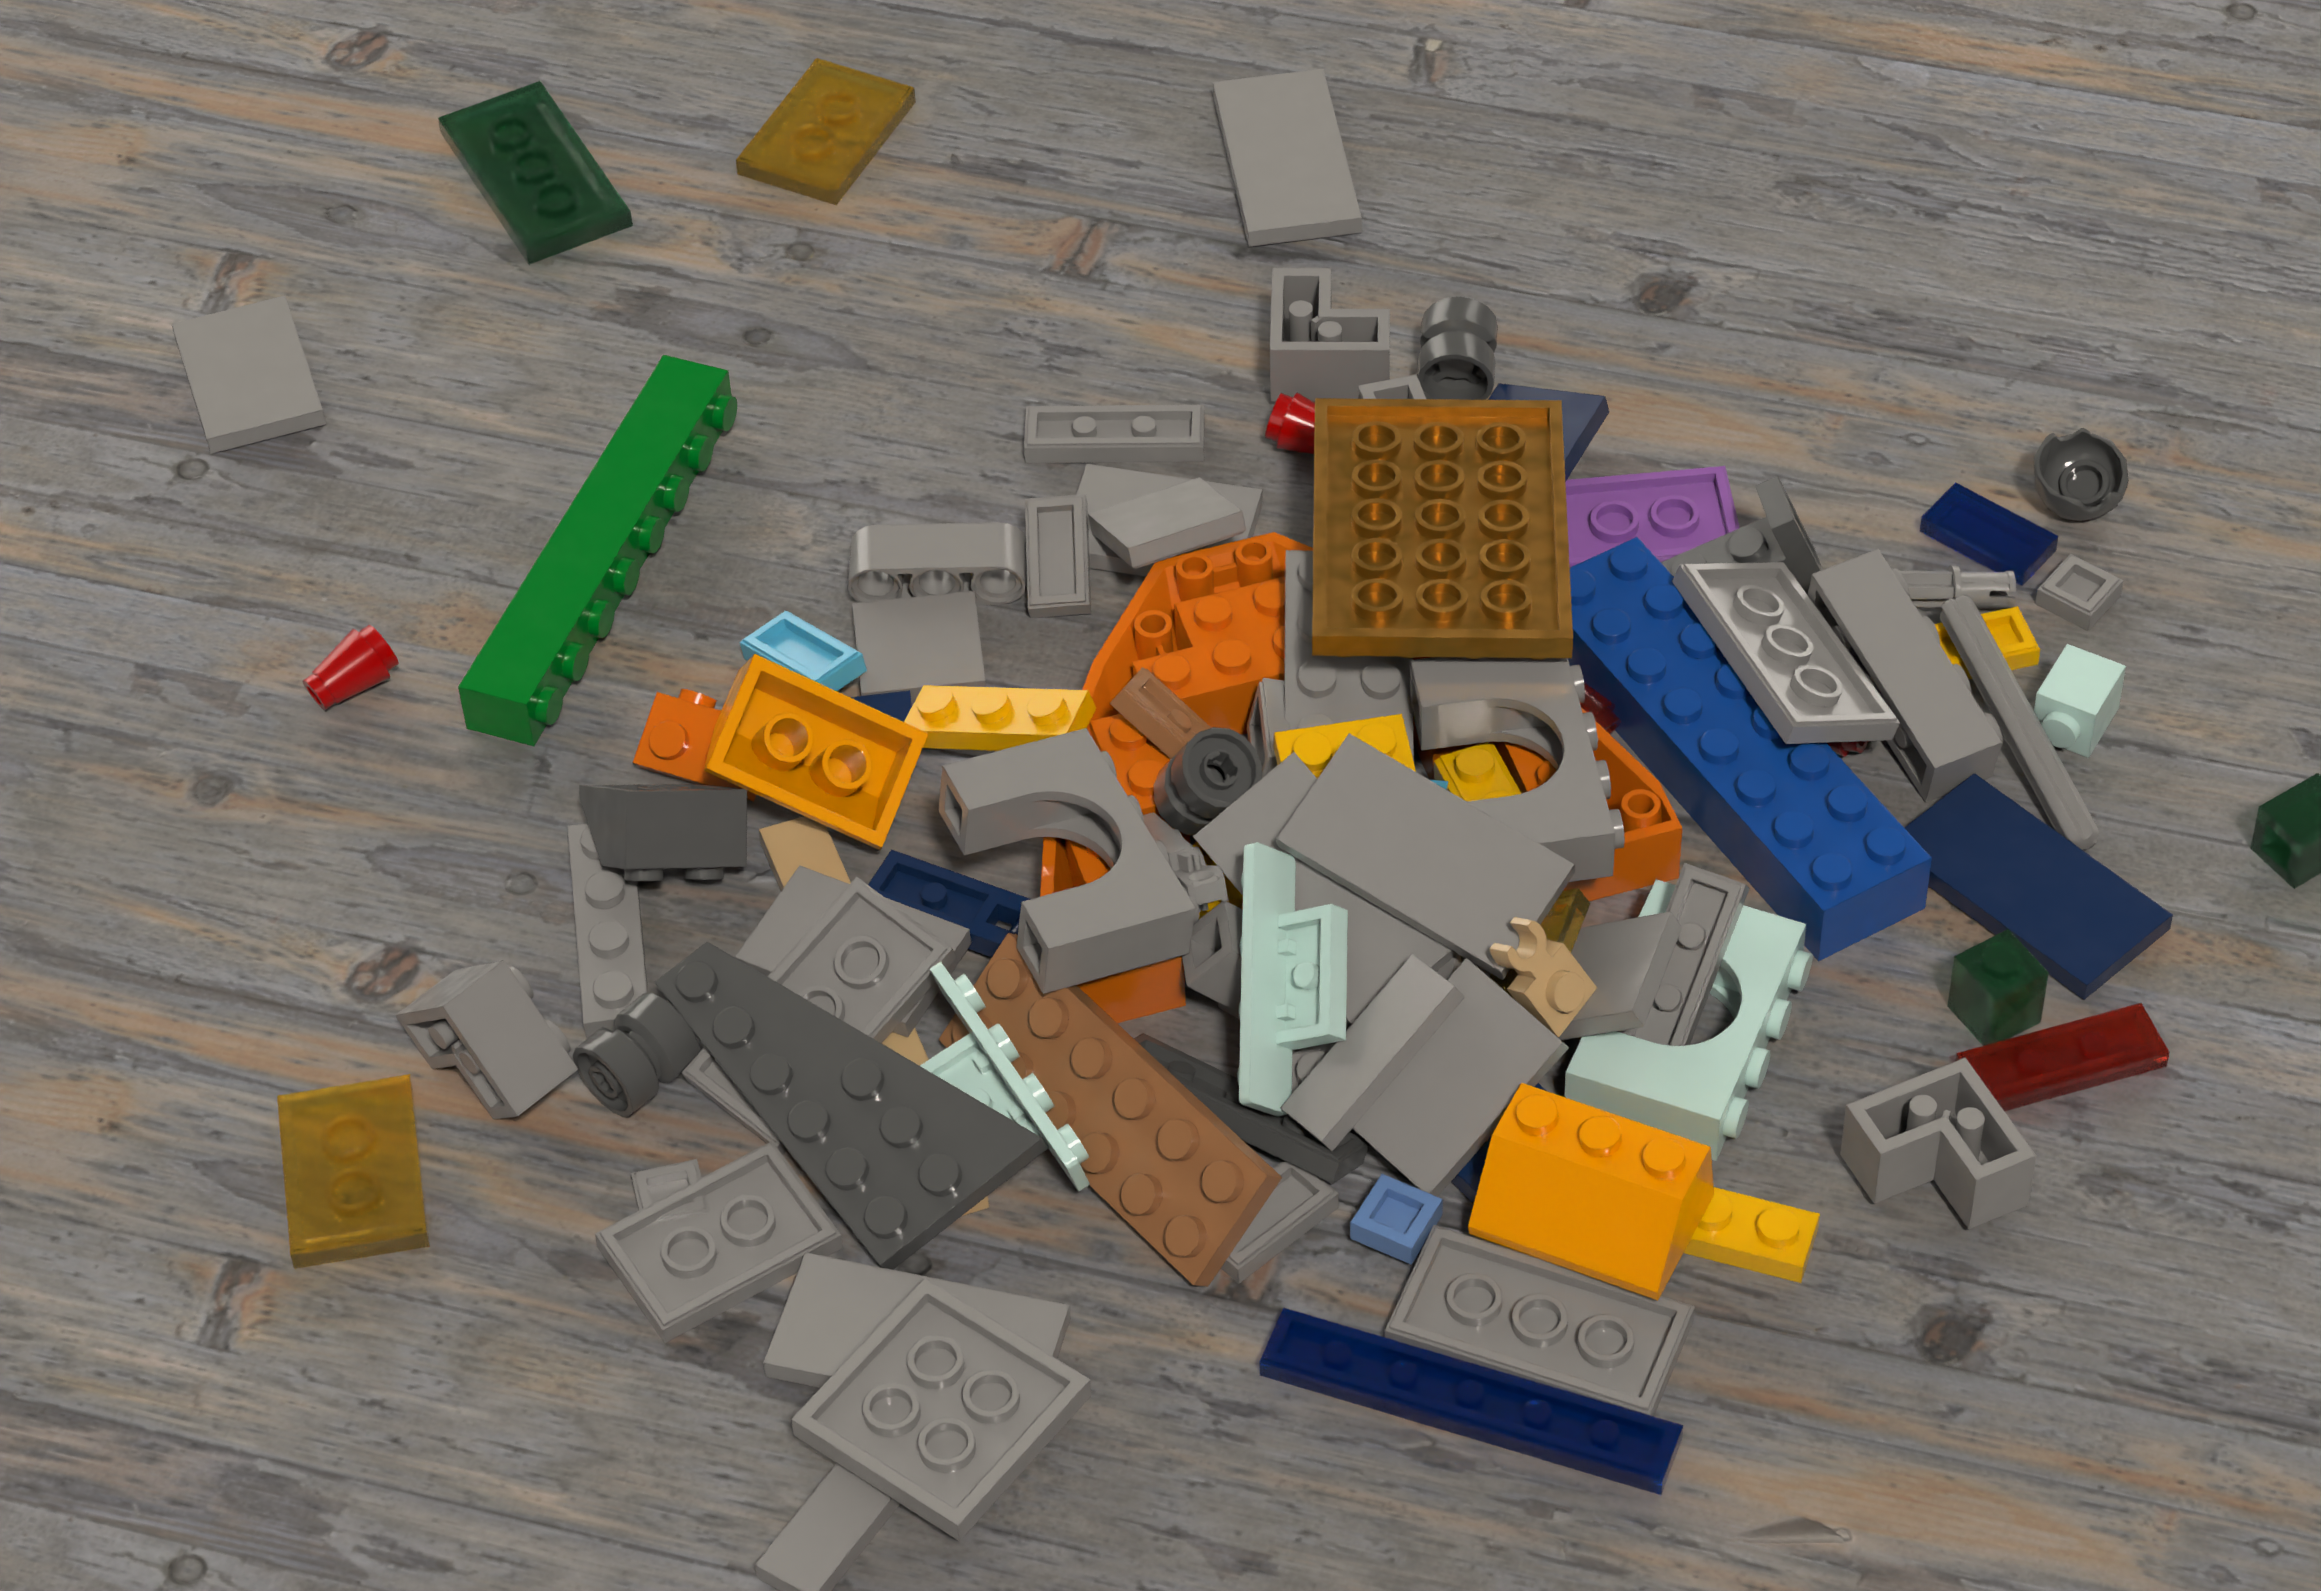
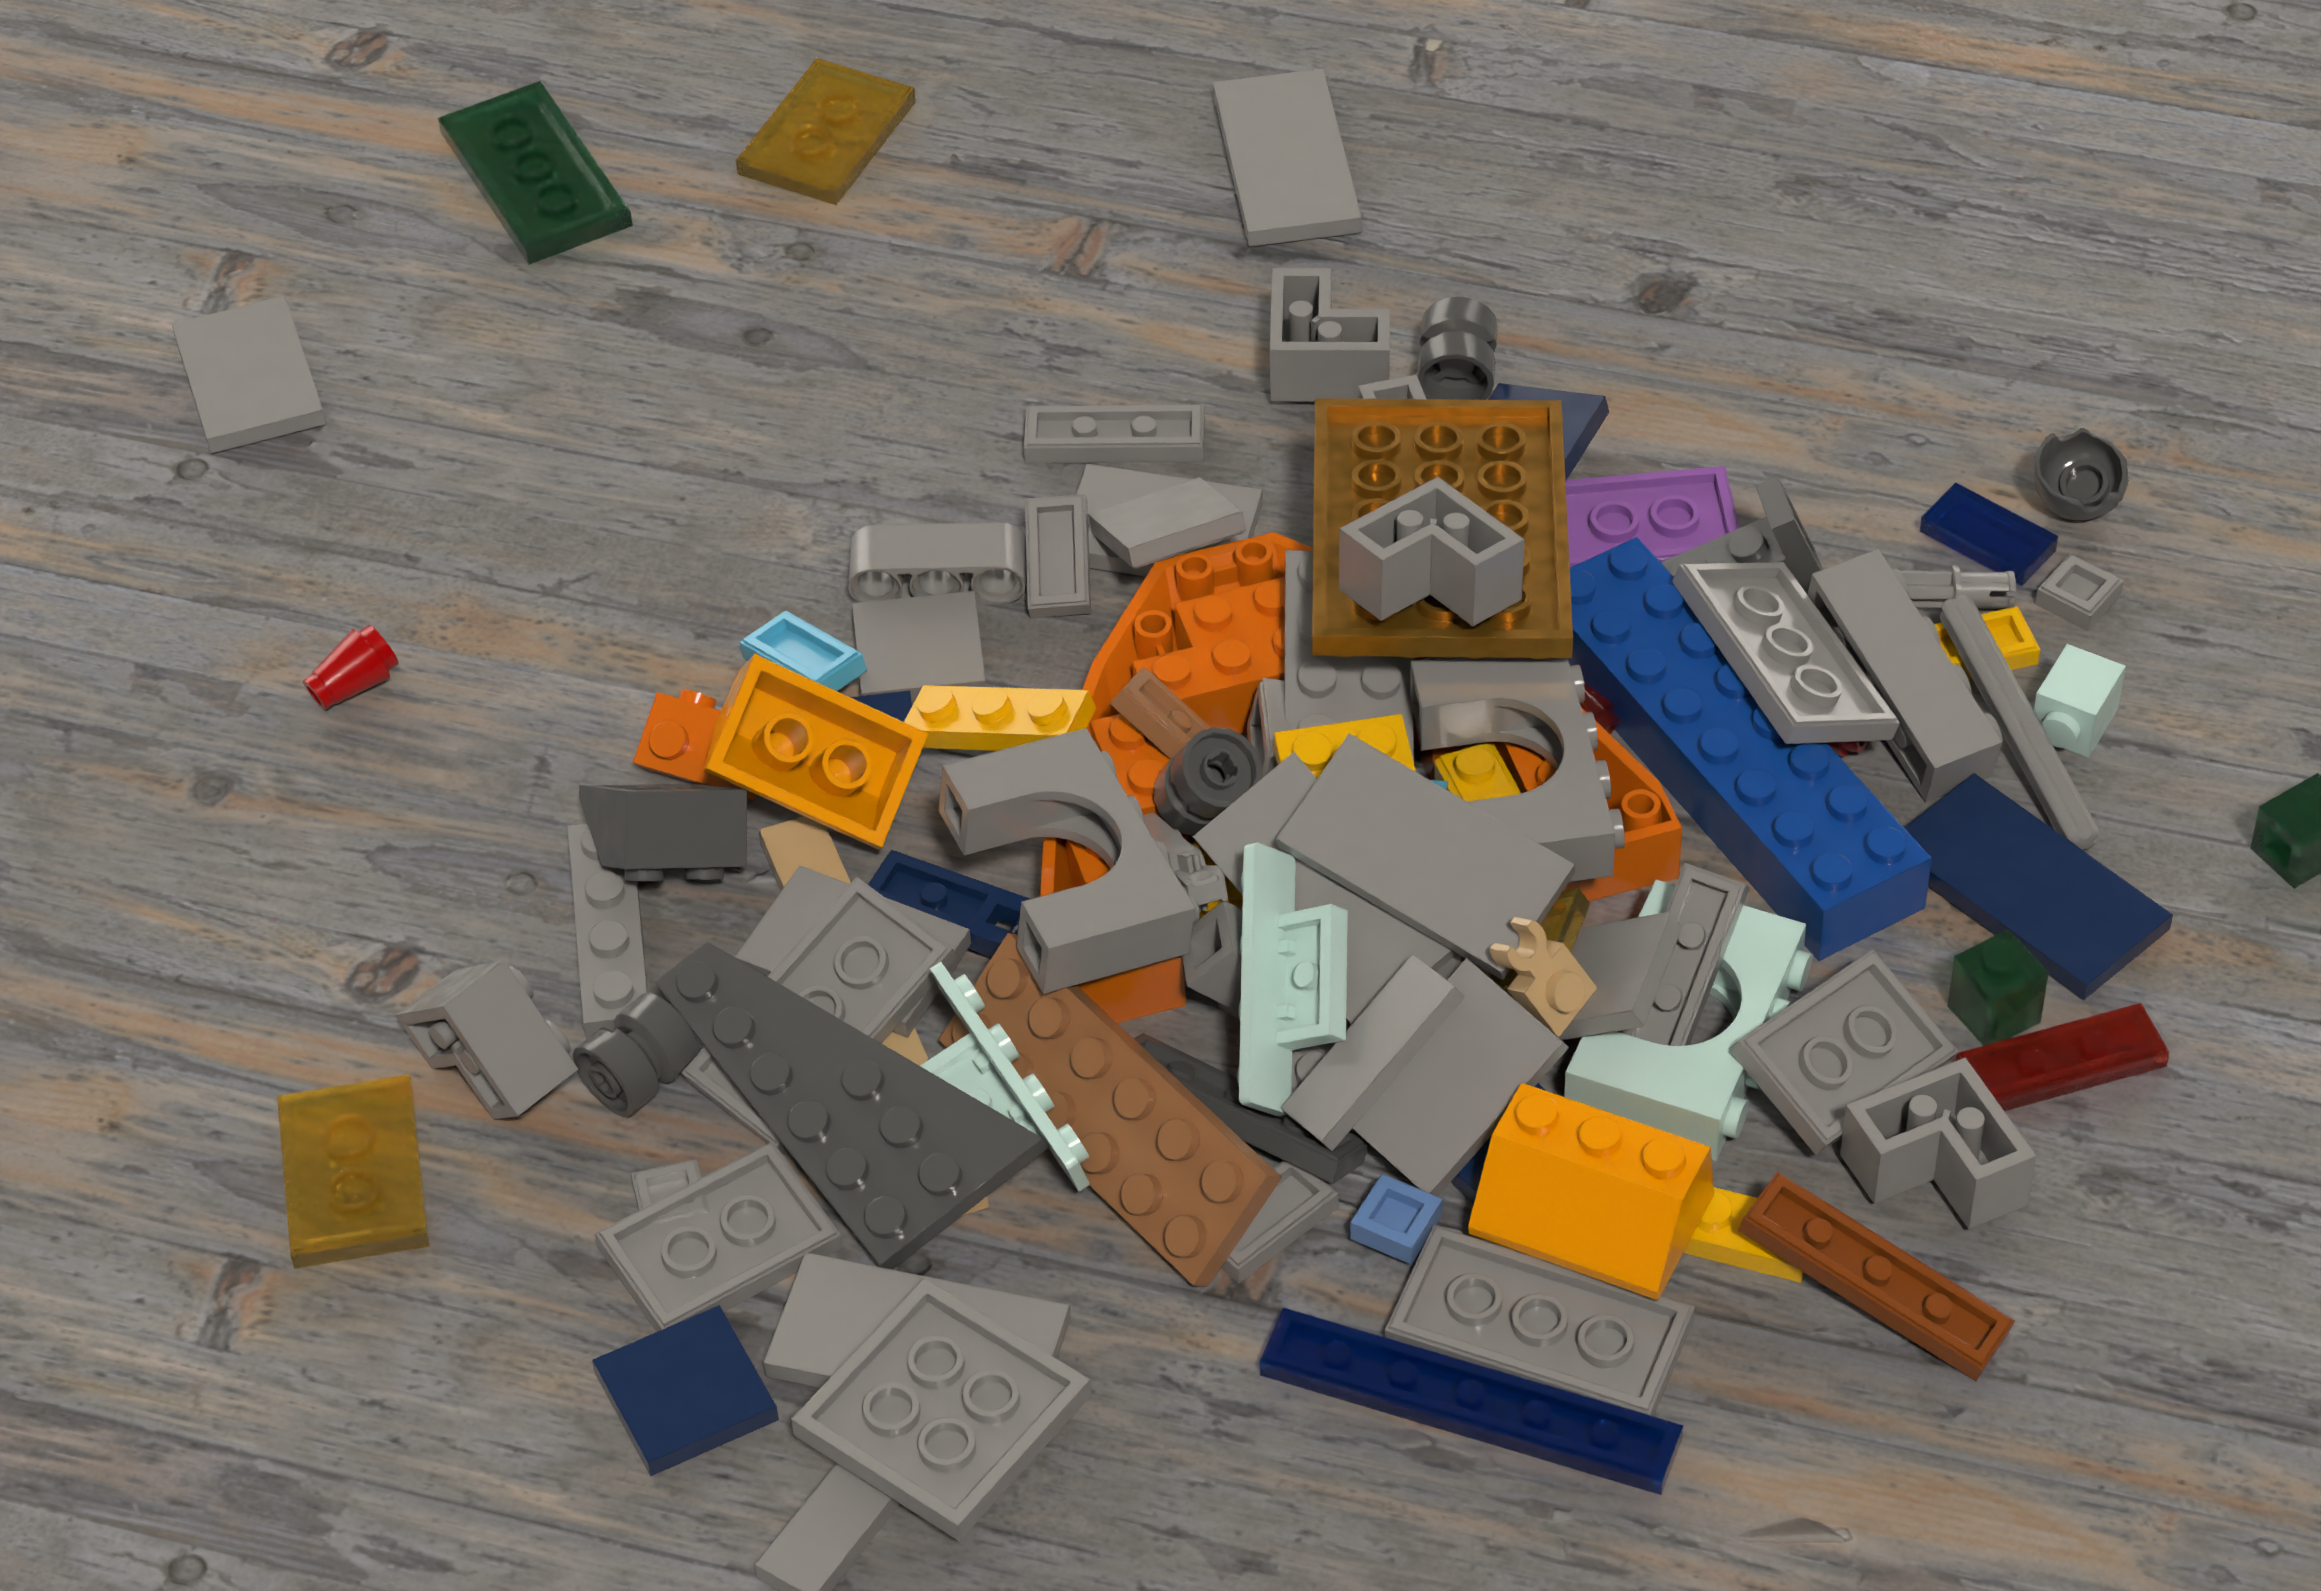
green brick [458,355,737,746] -> none
red cone [1265,392,1315,454] -> none
none -> dark blue tile [592,1305,779,1476]
none -> light grey brick [1339,477,1524,626]
none -> light grey tile [1730,949,1959,1156]
none -> dark orange tile [1738,1171,2015,1381]

